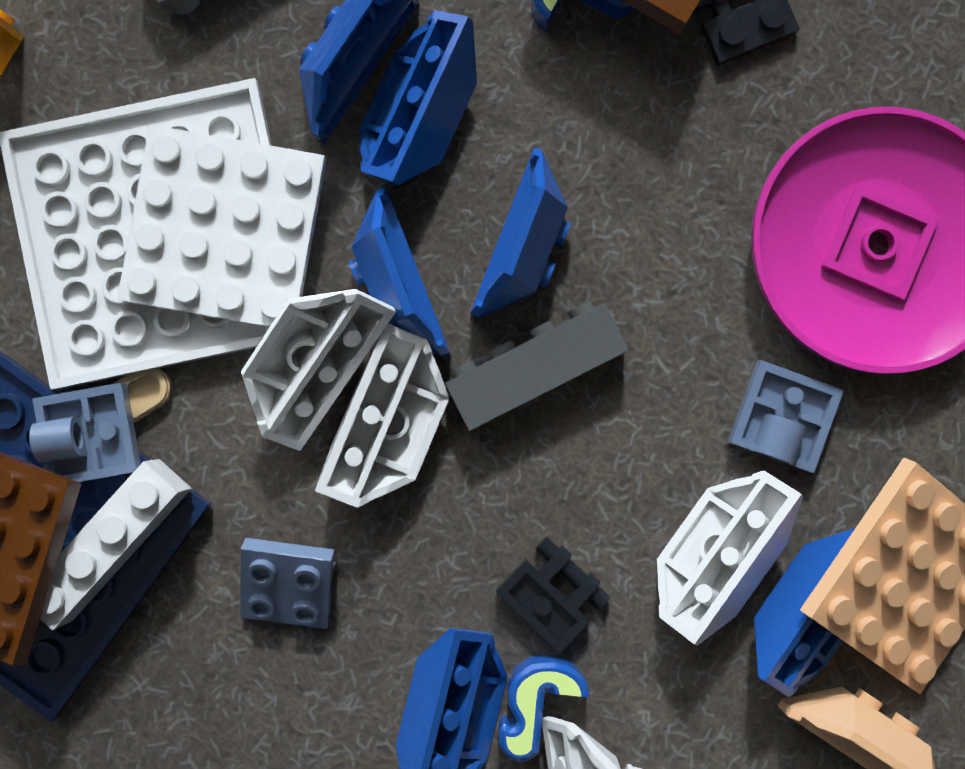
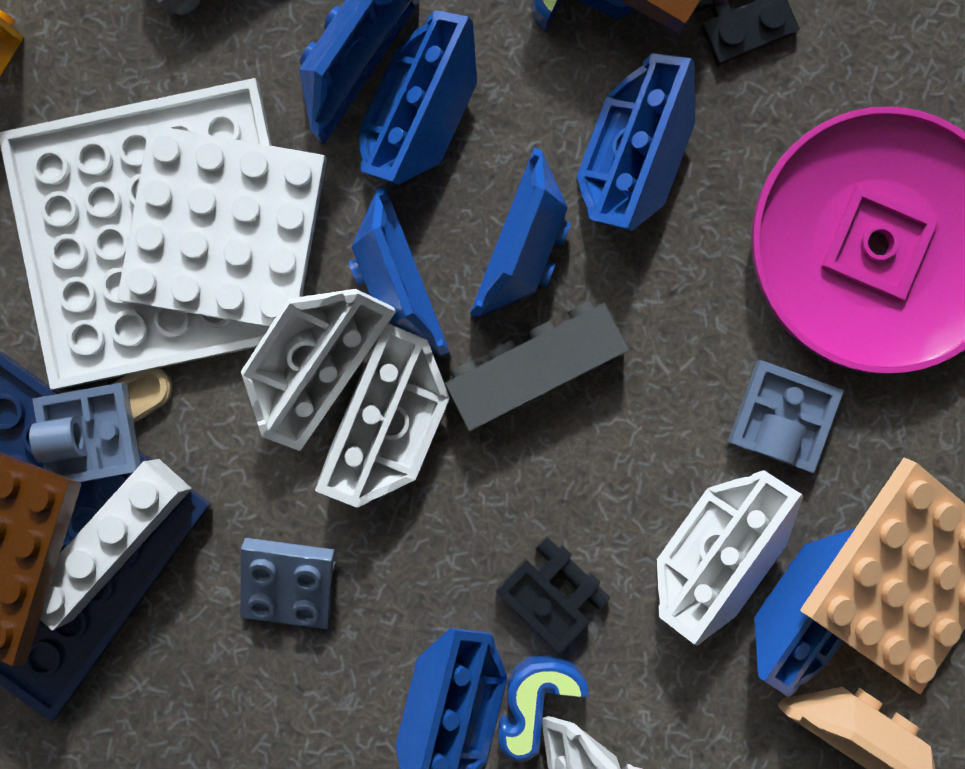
none -> blue wedge [577,53,695,231]

